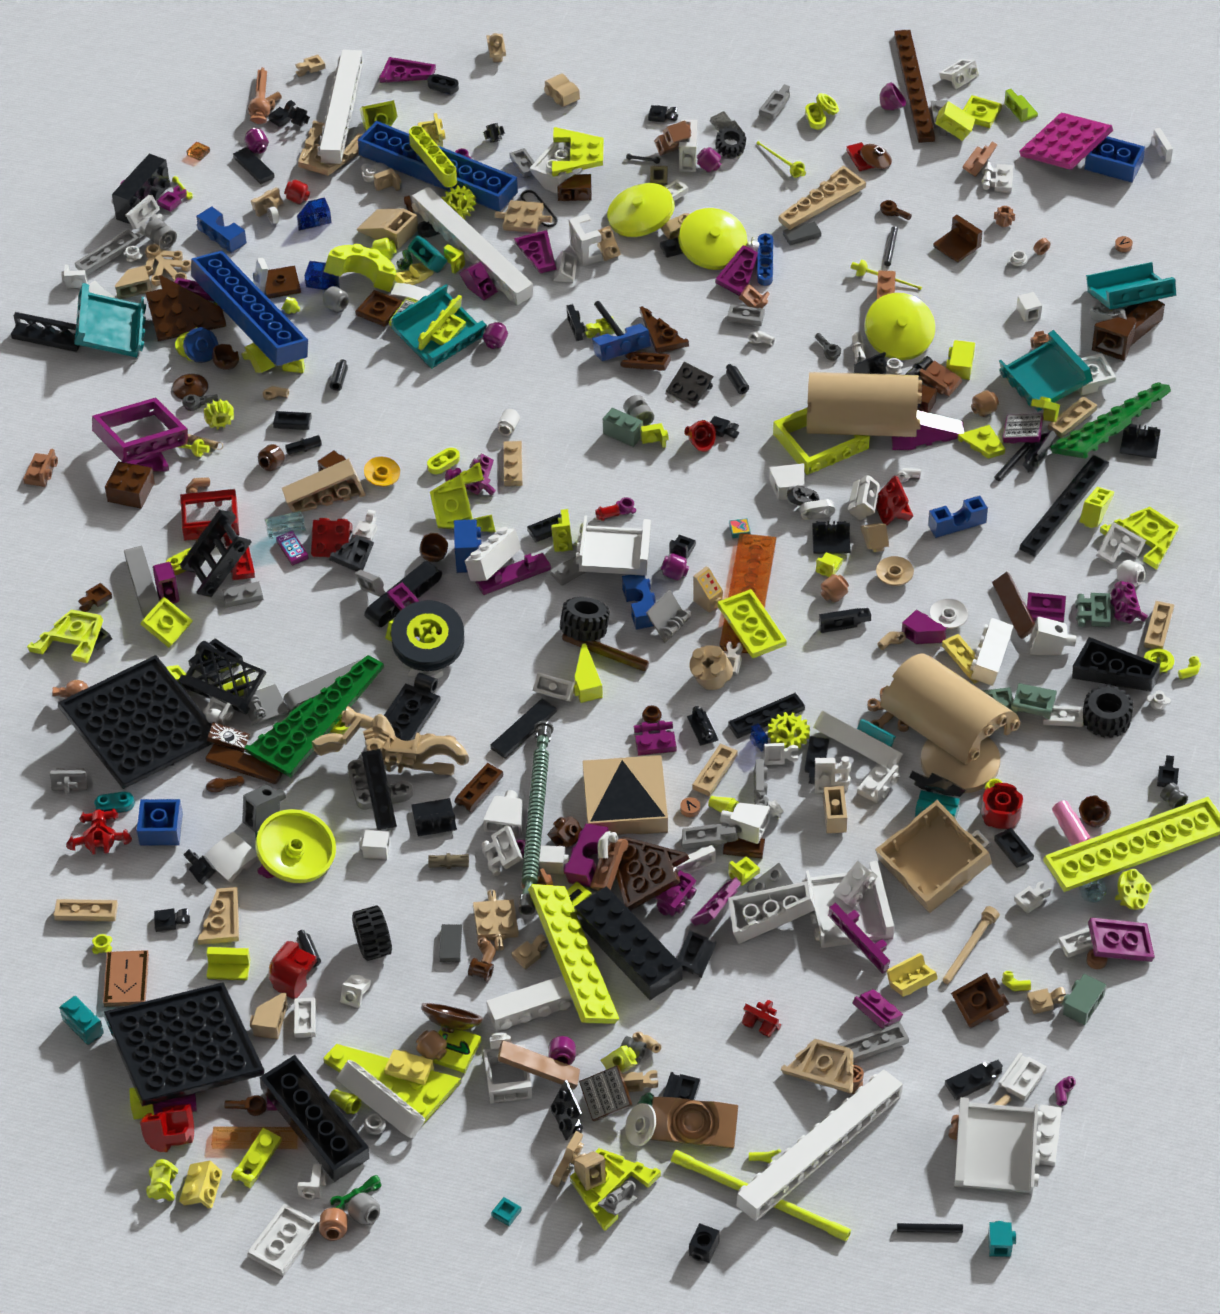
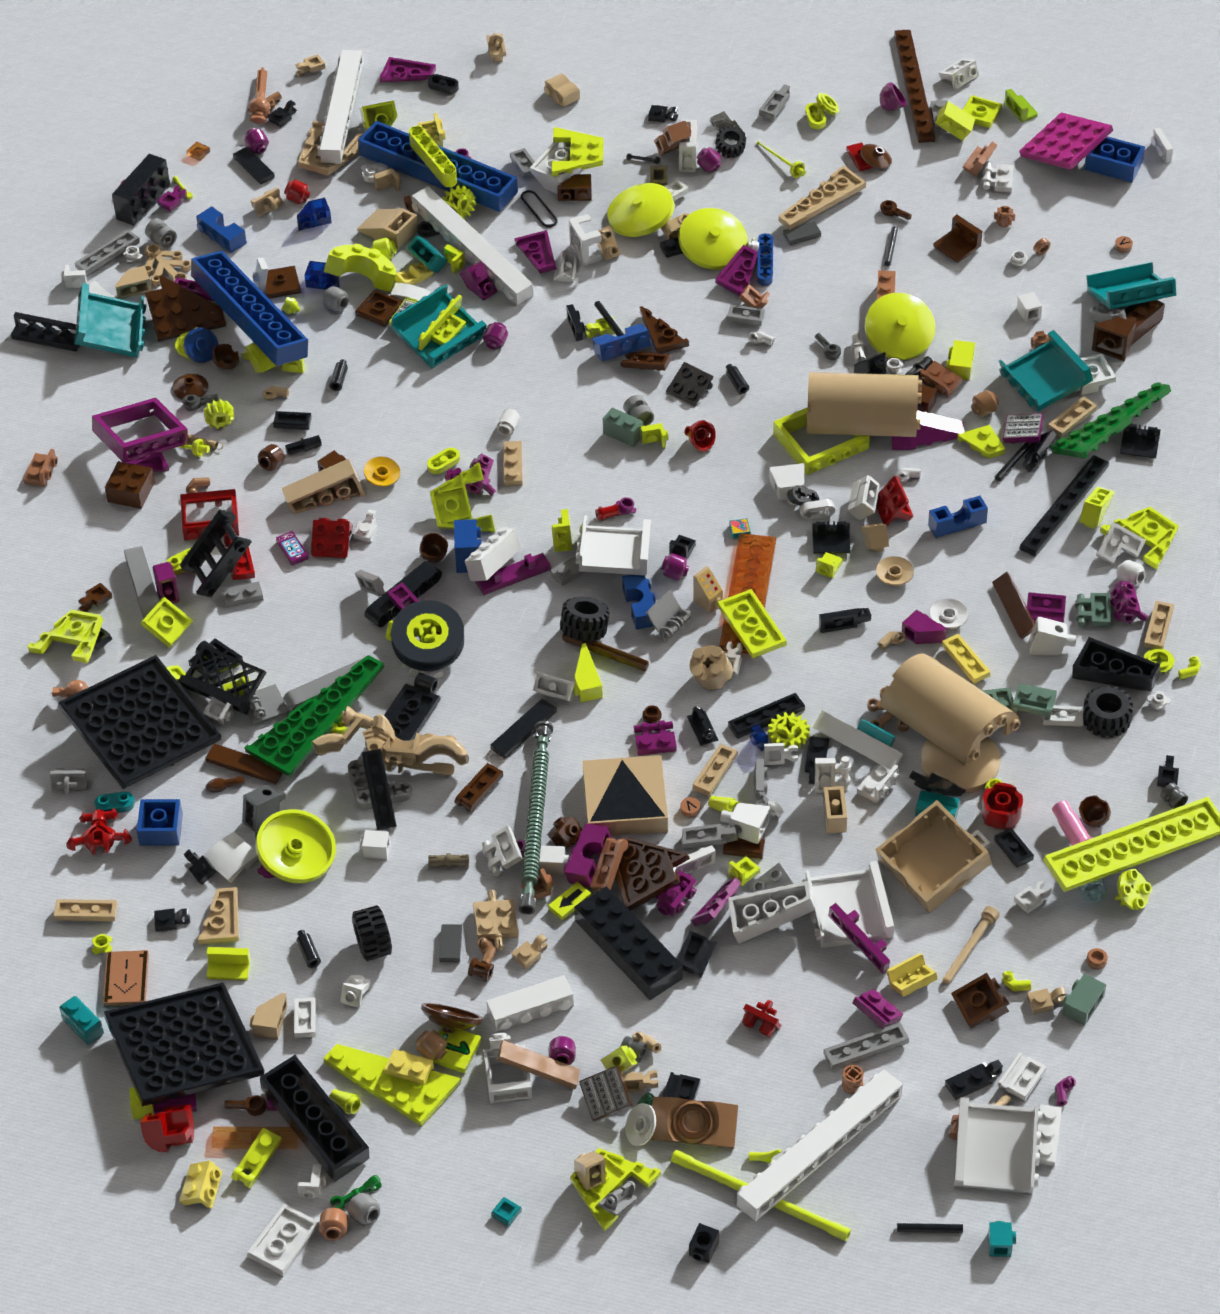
white plate [125,195,163,239] -> none
neon yellow piece [146,1159,178,1201] -> none
white hinge [206,709,222,724] -> none
tile [207,722,250,753] -> none
clear light blue hinge [264,511,306,539] -> none
white tile [267,207,279,224] -> none
red brick [269,941,317,1000] -> none
black gear [288,107,310,127] -> none
black wing [329,535,374,572] -> none
white beam [337,1060,425,1138] -> none
white plate [364,1114,386,1135] -> none
clear green arm [396,249,413,270] -> none
black hinge [411,798,457,837] -> none
black gear [483,123,505,143] -> none
white torso [483,790,523,837] -> none
tan plate [495,200,552,233] -> none
black plate [527,513,561,542] -> none
neon yellow plate [528,884,619,1024] -> none
black hinge [550,1080,583,1140] -> none
tan plate [551,1131,584,1187] -> none
white arm [598,831,618,858] -> none
black plate [710,416,739,438] -> none
tan wing [780,1039,853,1094] -> none
nougat head [820,574,849,602] -> none
white bracket [833,861,878,908] -> none
neon yellow sword [850,259,922,290] -> none
white brick [970,618,1013,686] -> none
neon yellow bracket [1031,397,1060,422] -> none
white plate [1058,928,1093,958] -> none
magenta plate [1088,918,1155,962] -> none

